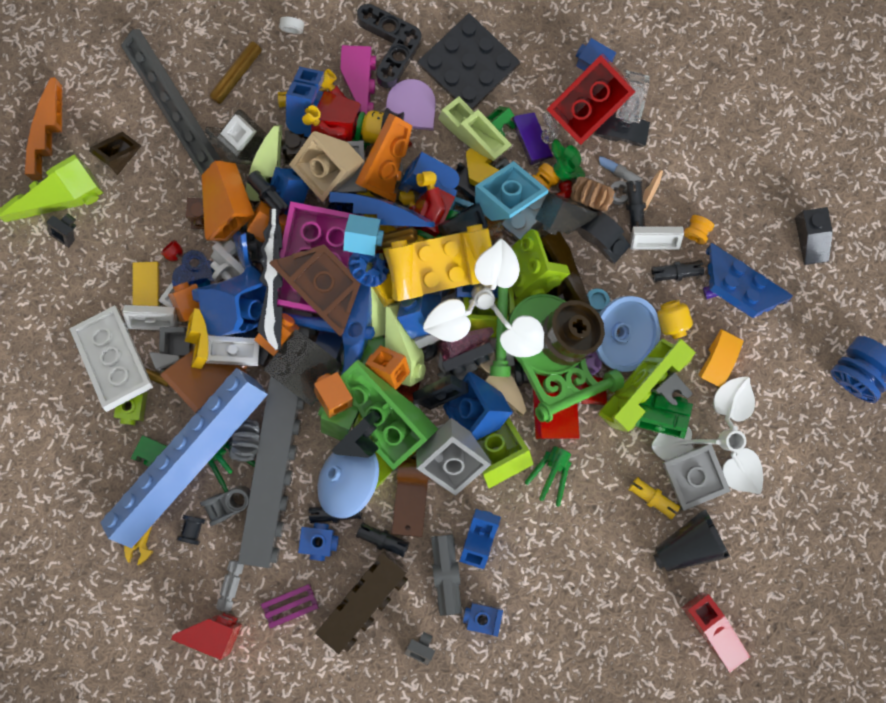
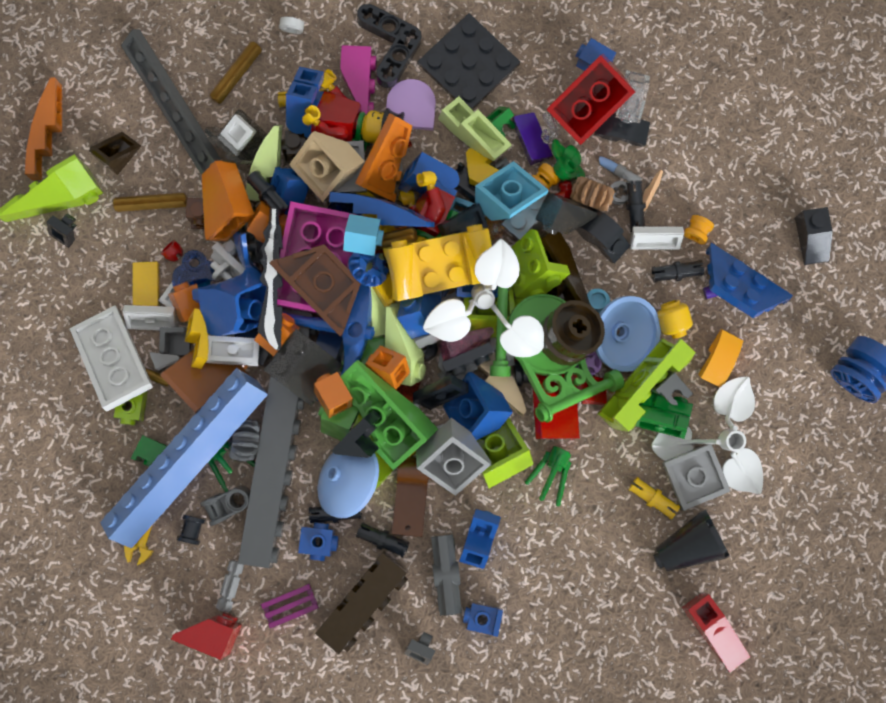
none -> pearl gold axle [113,193,187,212]

